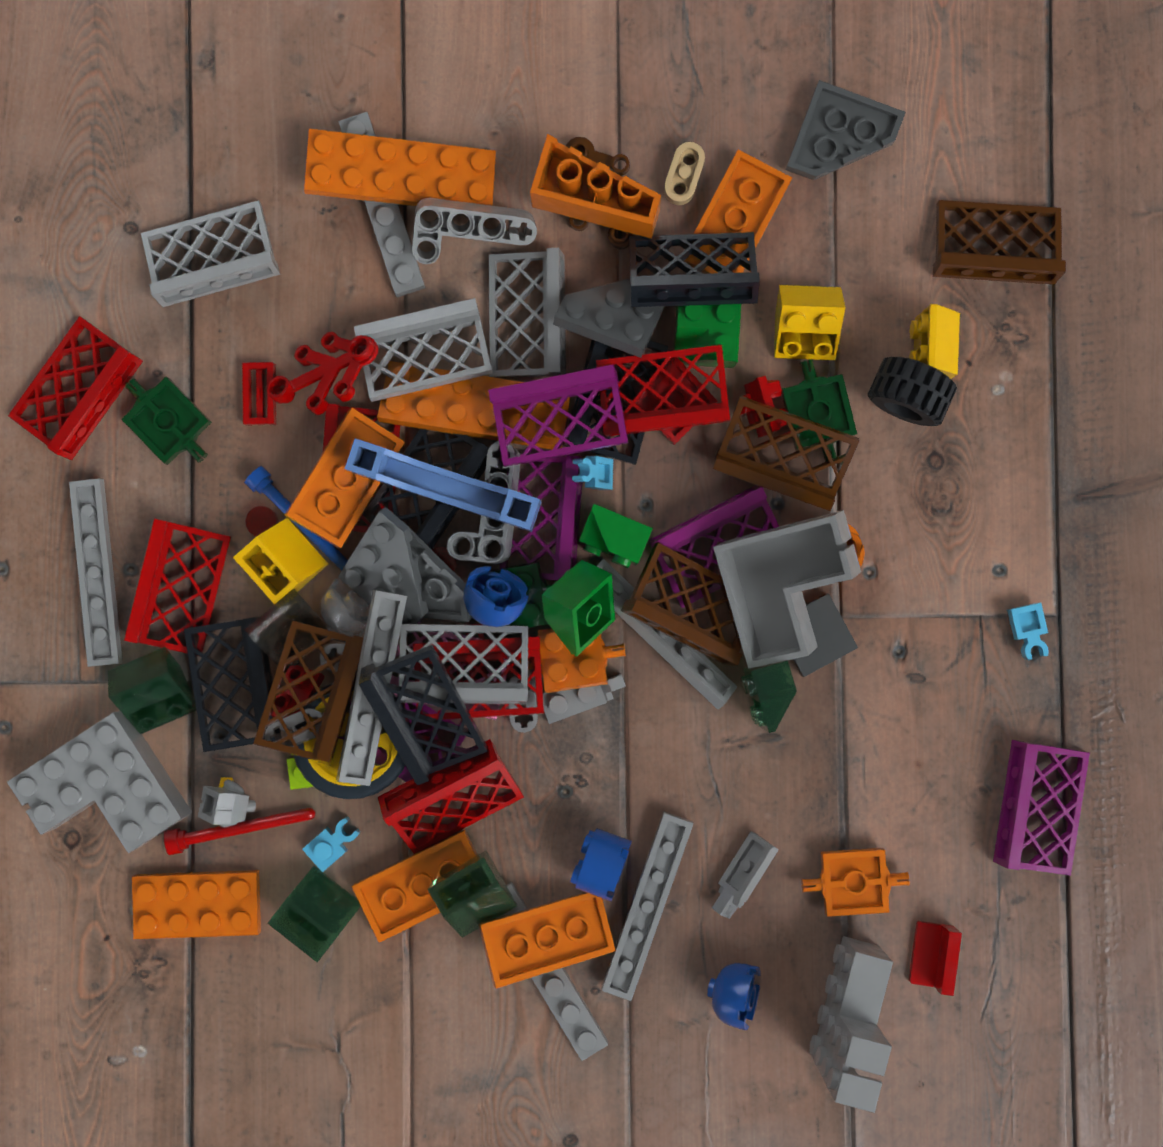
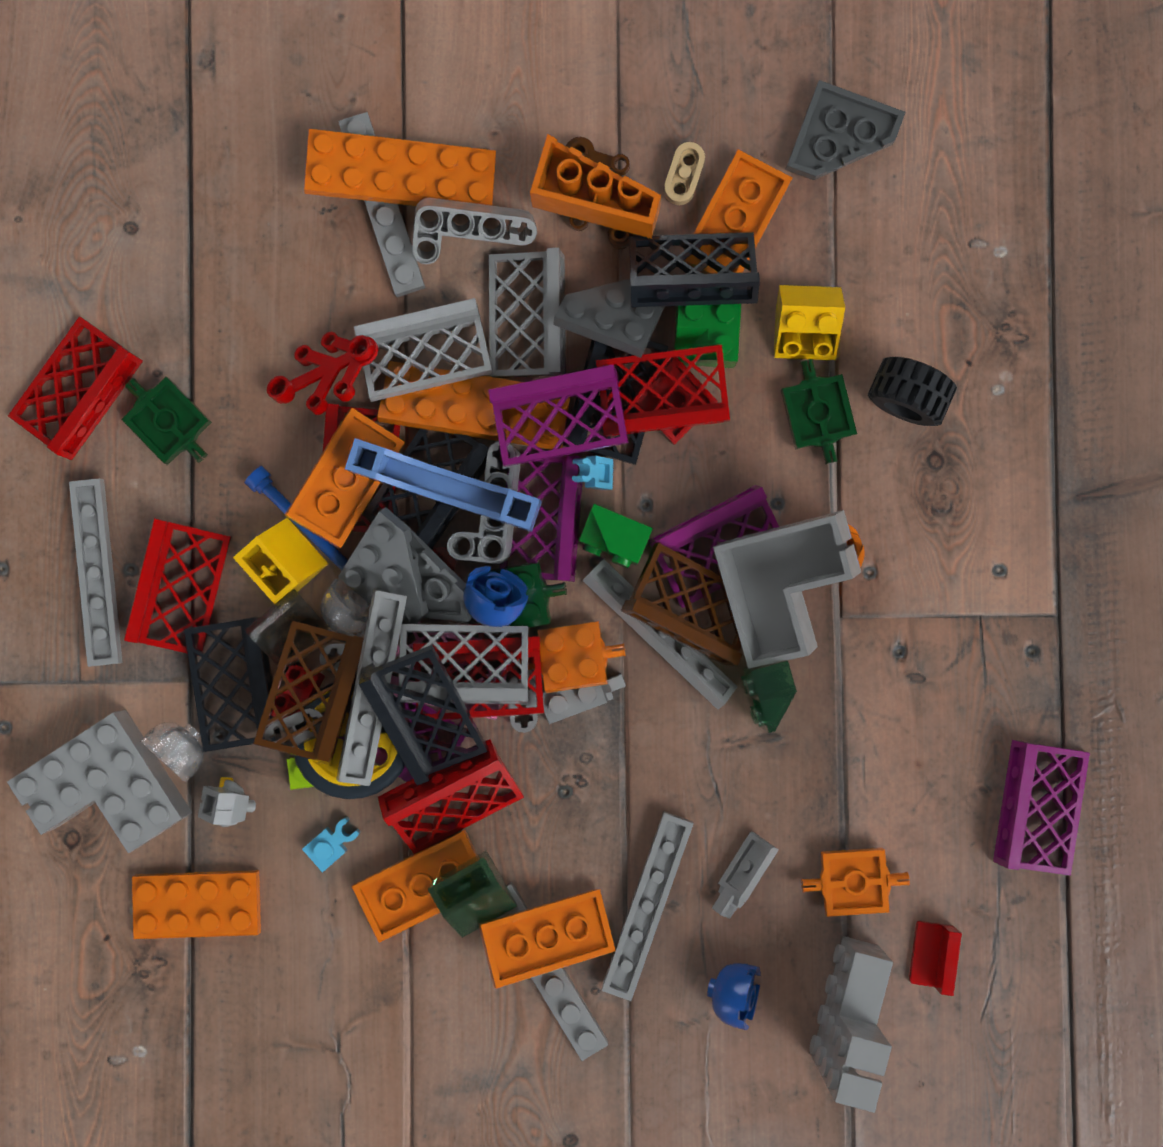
clear green slope [108,647,197,734] -> none
light grey fence [141,200,281,307] -> none
red piece [164,808,316,855] -> none
red tile [242,362,276,426] -> none
clear red tile [245,506,279,536] -> none
clear green slope [267,866,361,962] -> none
green slope [542,560,615,656] -> none
blue brick [570,828,632,901] -> none
reddish brown fence [713,395,859,511] -> none
red hips [740,376,788,438] -> none
dark grey tile [793,593,858,677] -> none
yellow slope [909,304,960,379] -> none
reddish brown fence [933,200,1066,285] -> none
medium azure plate [1007,603,1049,660] -> none
none -> clear cylinder [140,722,204,783]

